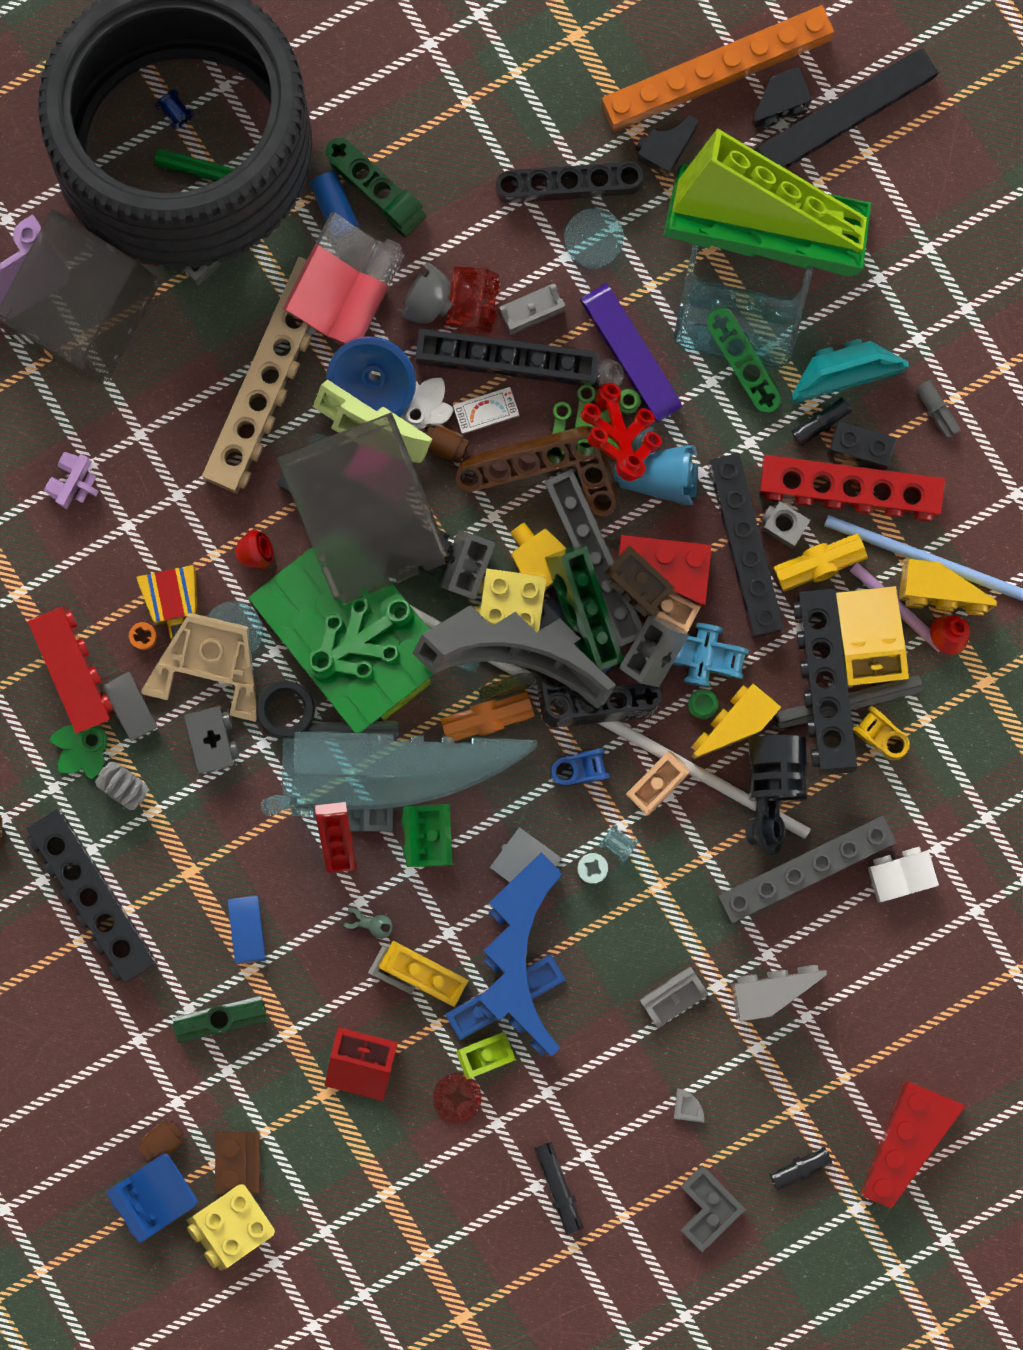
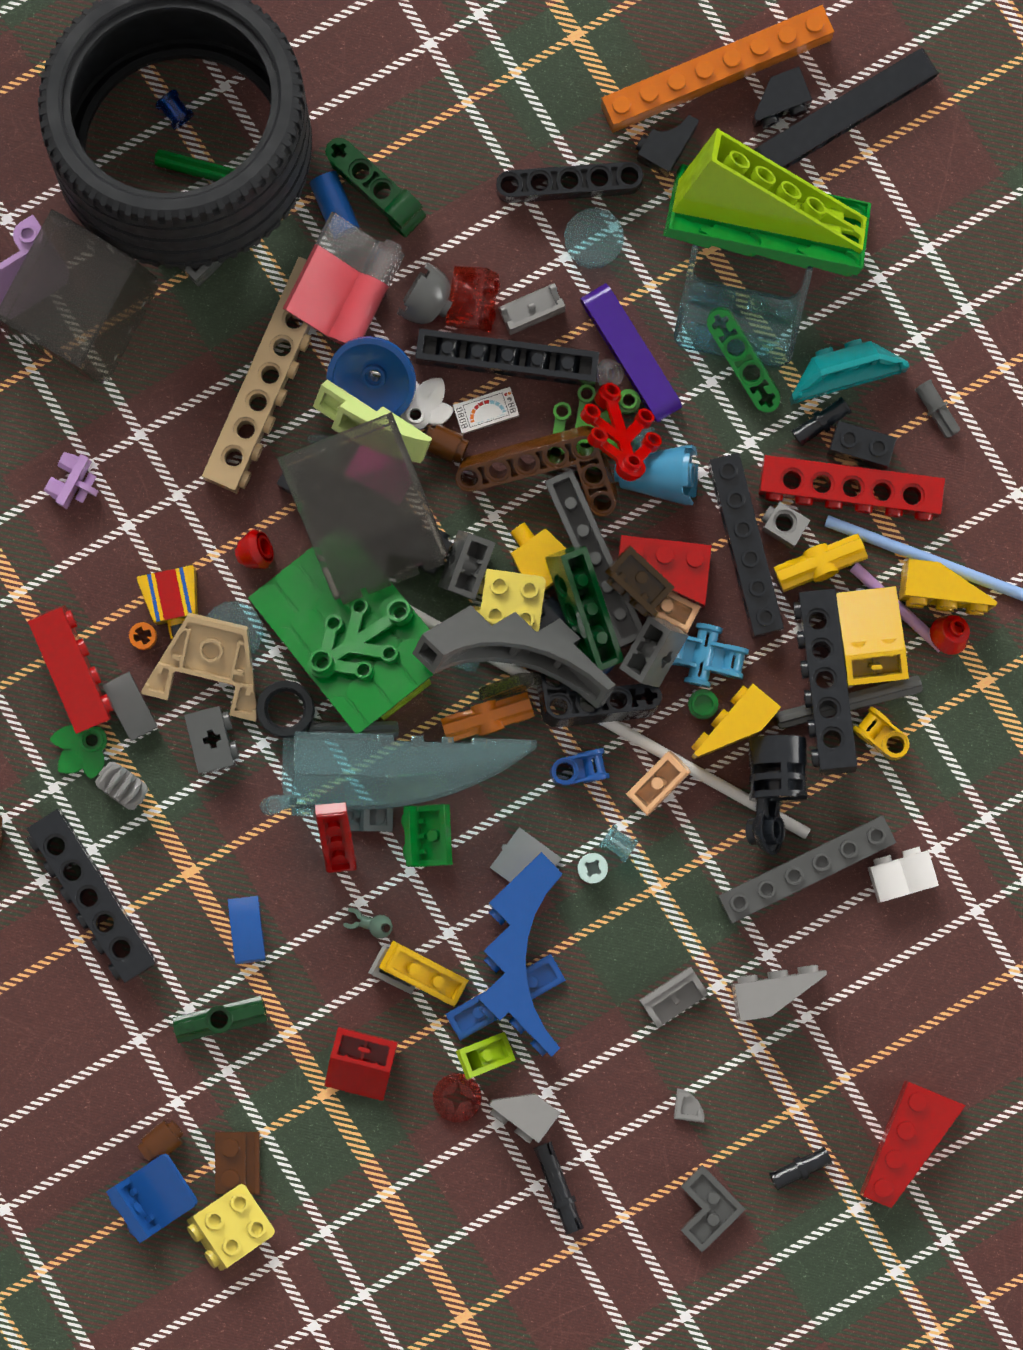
none -> light grey slope [488,1093,561,1144]

